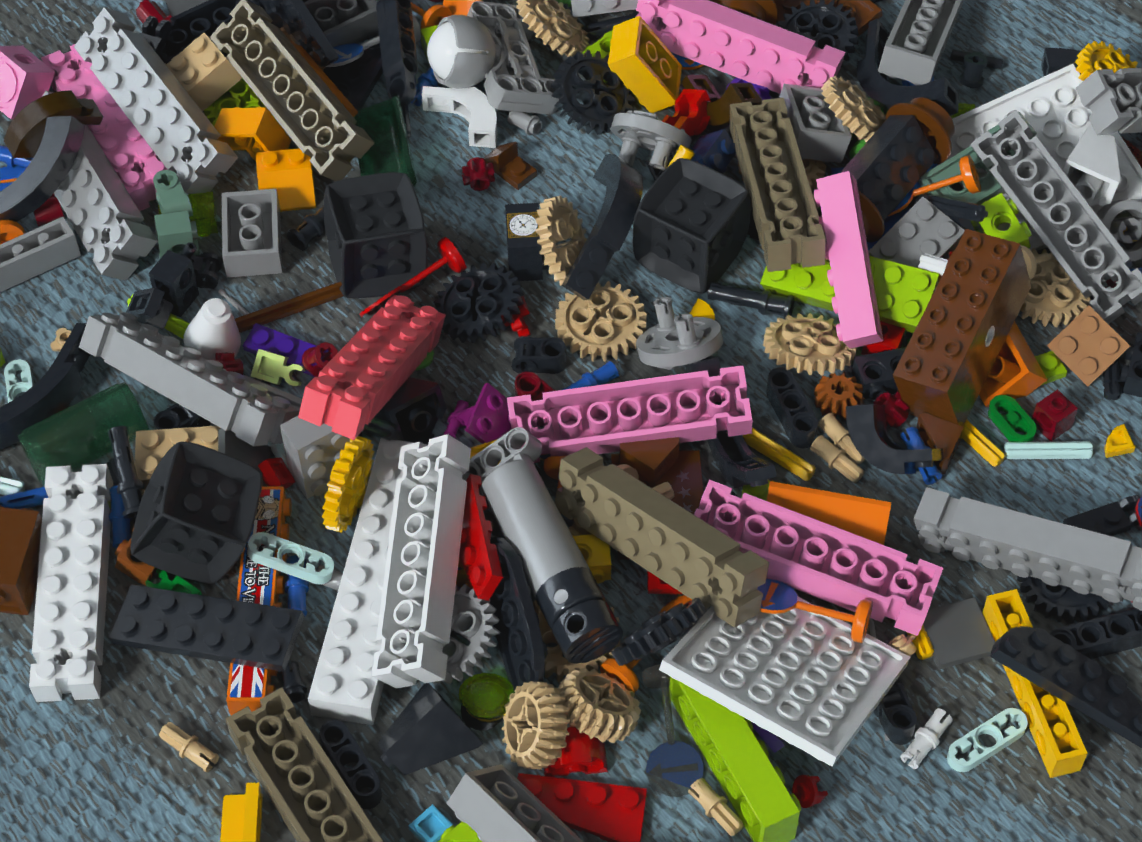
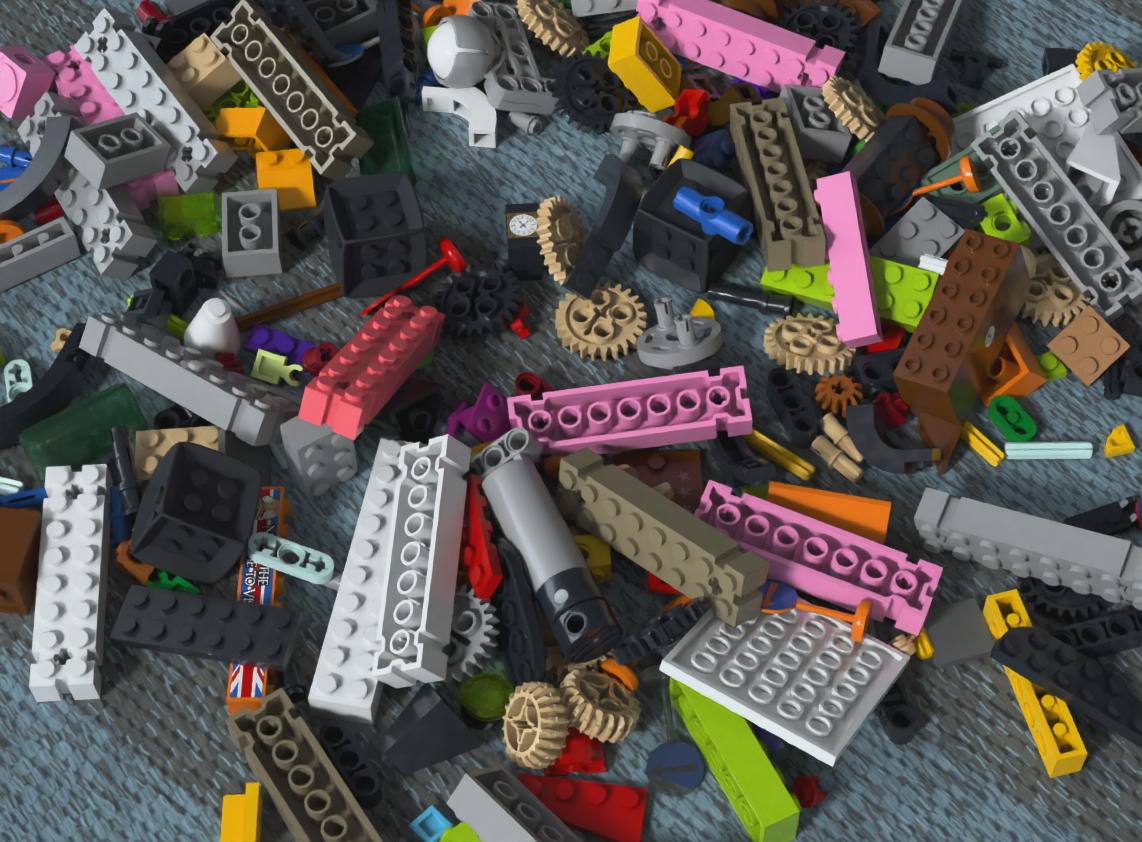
dark brown arch [4,90,103,158] -> none
sand green piece [153,170,193,217] -> none
sand green brick [154,211,200,259] -> none
tan axle [159,722,219,772] -> none
red plate [258,457,296,489] -> none
blue pin [284,555,309,617] -> none
yellow gear [322,436,374,533] -> none
dark red gear [462,157,495,191] -> none
reddish brown slope [483,141,537,190] -> none
black piece [511,336,567,374] -> none
blue pin [562,361,619,390] -> none
reddish brown slope [619,437,680,486] -> none
tan axle [688,778,744,836] -> none
blue pin [900,427,942,485] -> none
white pin [900,708,953,769] -> none
light aqua beam [947,708,1028,772] -> none
dark red brick [1032,389,1078,442] -> none
none -> light grey brick [64,112,171,191]
none -> blue piece [673,186,753,245]

